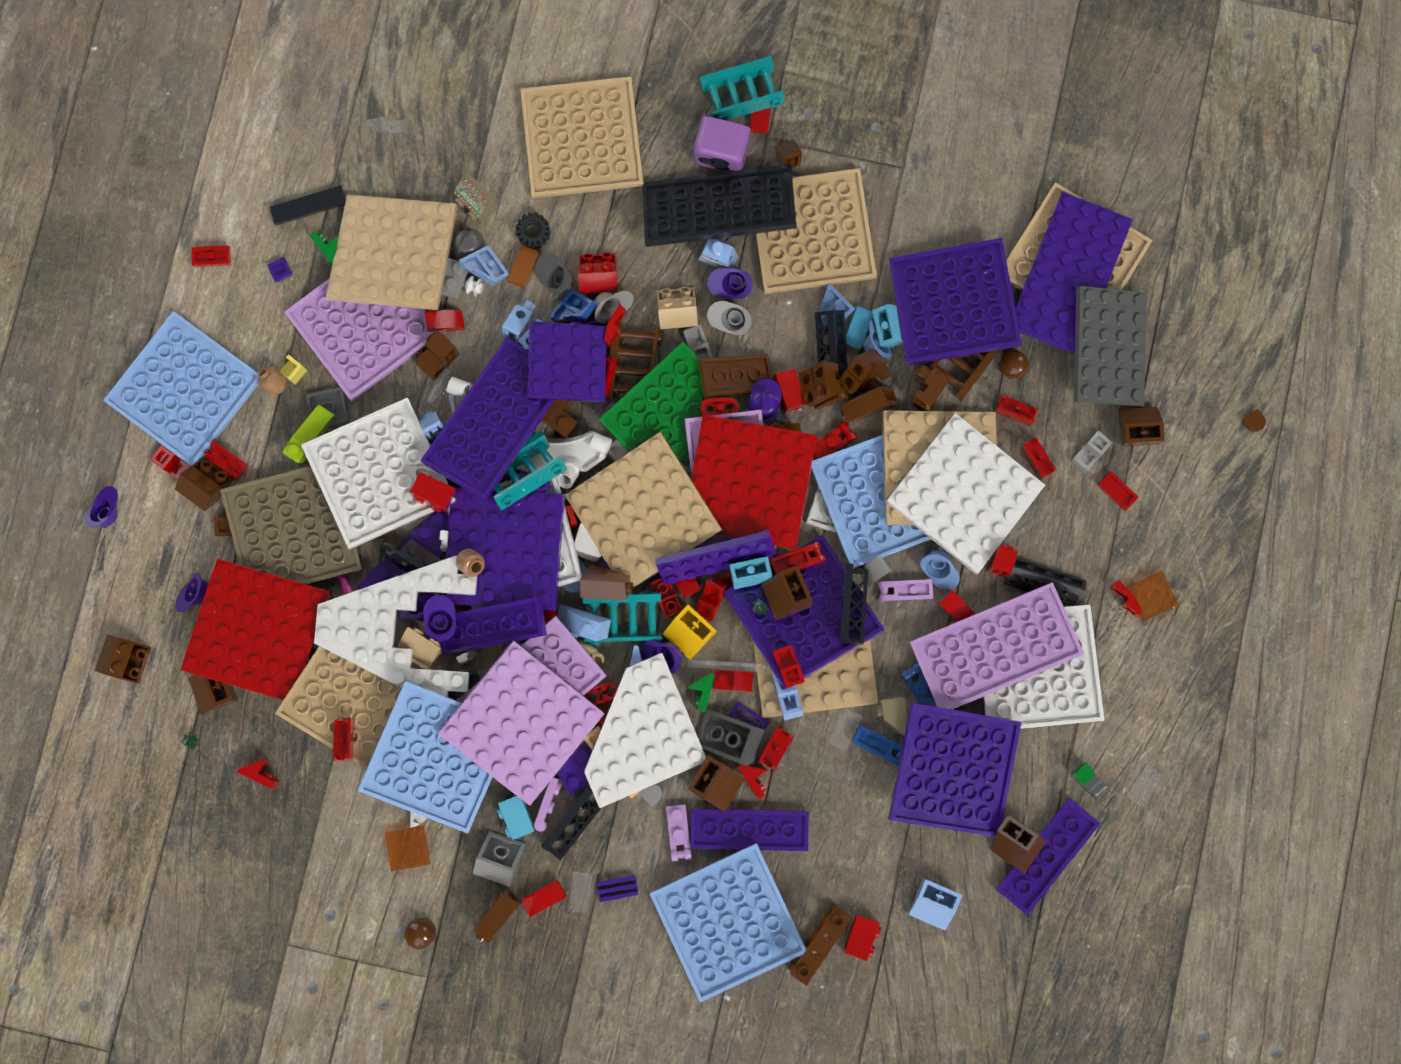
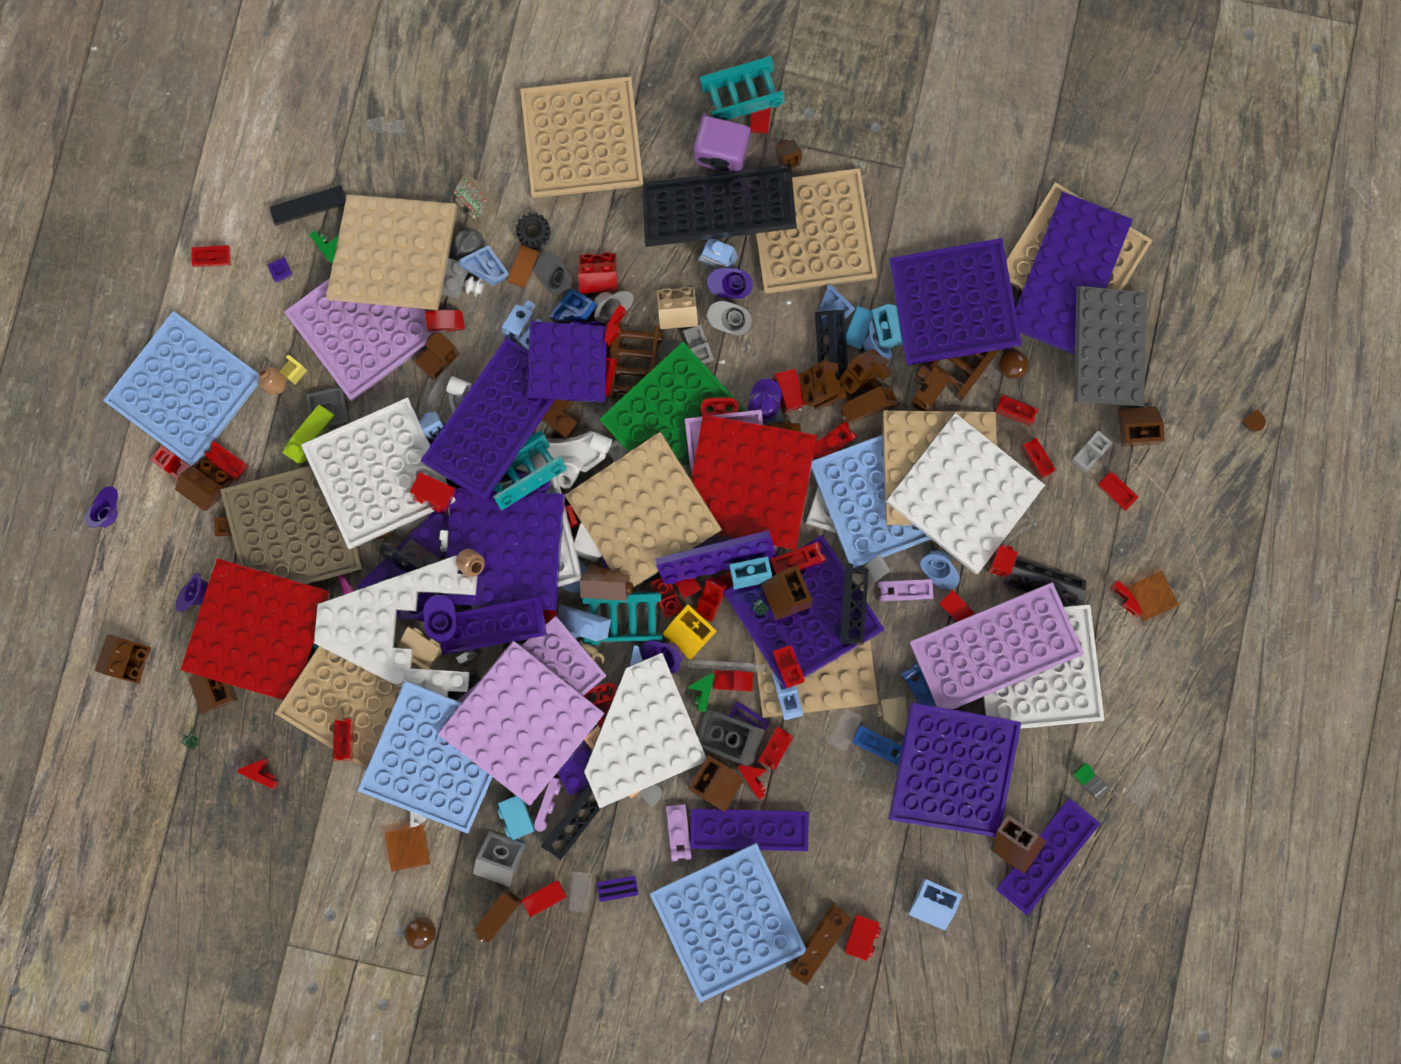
reddish brown tile [697,354,773,398] -> none

